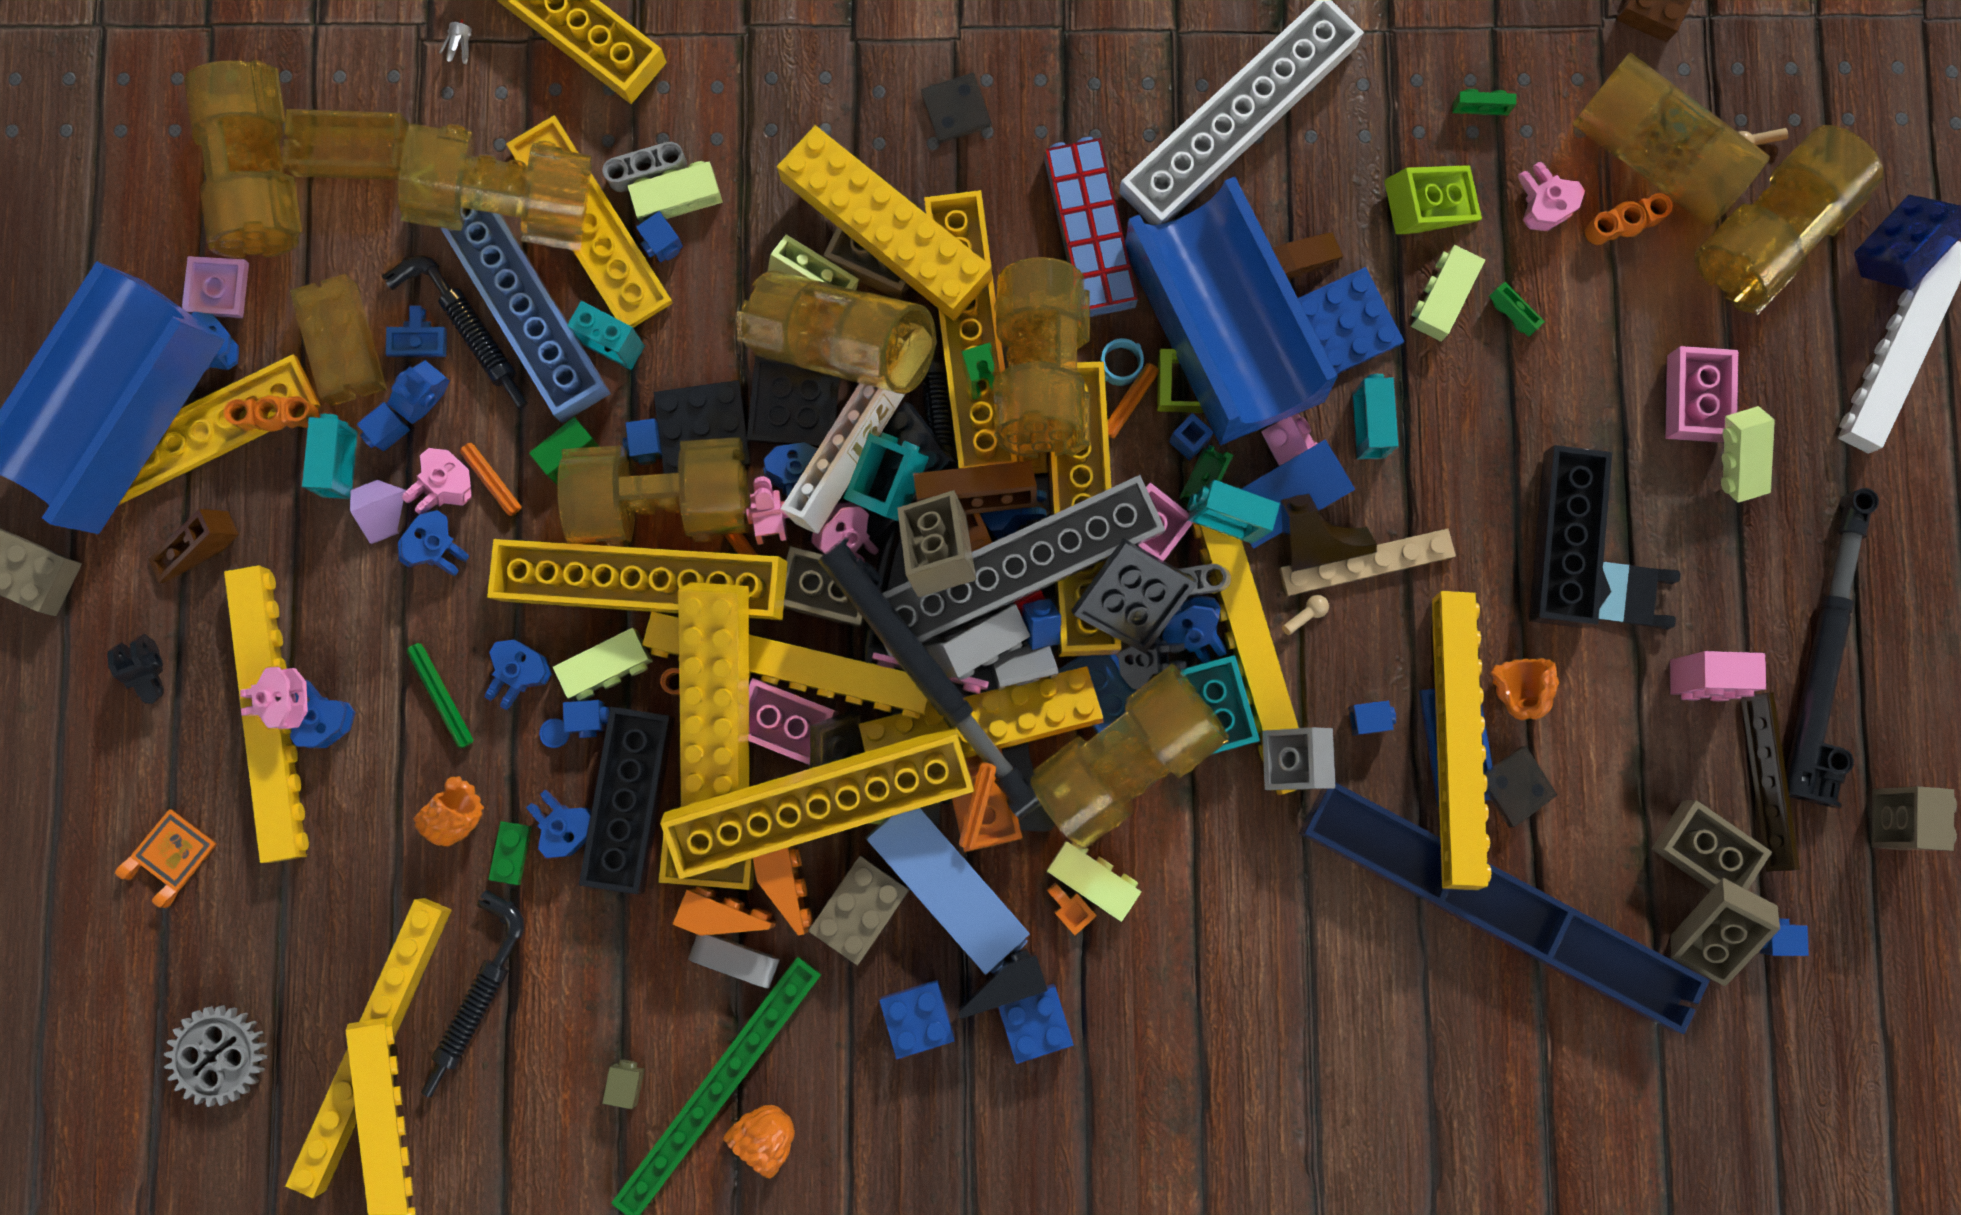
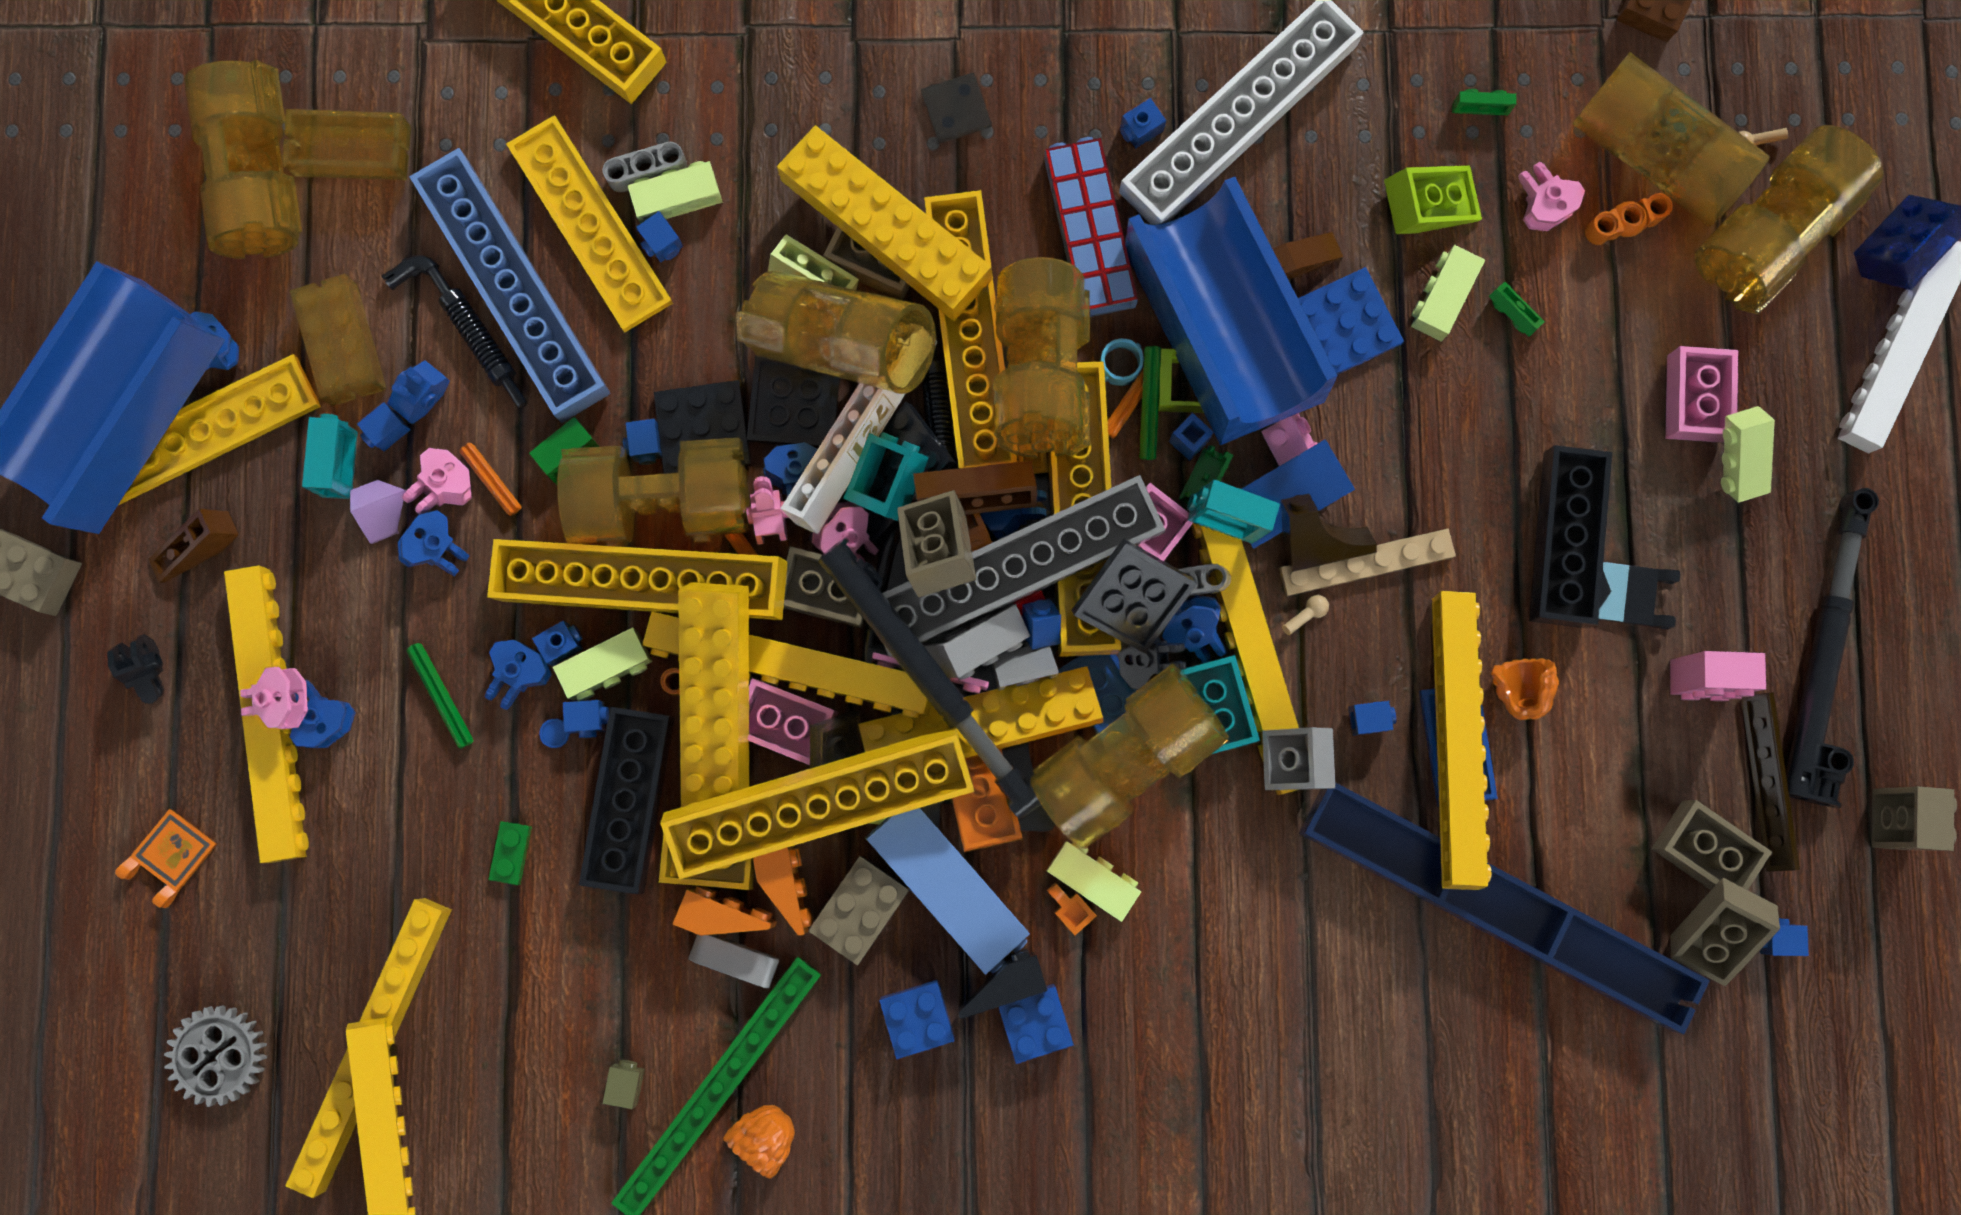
lavender plate [182,256,249,318] -> none
orange piece [223,395,319,432] -> none
blue hinge [386,306,447,357] -> none
clear yellow cylinder [398,123,592,251] -> none
orange hair [413,776,484,846] -> none
black piece [421,890,525,1097] -> none
flat silver piece [439,19,472,64] -> none
blue hinge [526,790,592,858] -> none
teal window [567,301,645,370] -> none
orange axle [959,762,996,849] -> none
green hinge [961,342,995,400] -> none
teal window [1352,374,1399,460] -> none
clear smoke tile [1483,746,1557,828] -> none
none -> blue brick [532,621,583,666]
none -> blue brick [1120,98,1166,149]
none -> green axle [1139,346,1162,460]

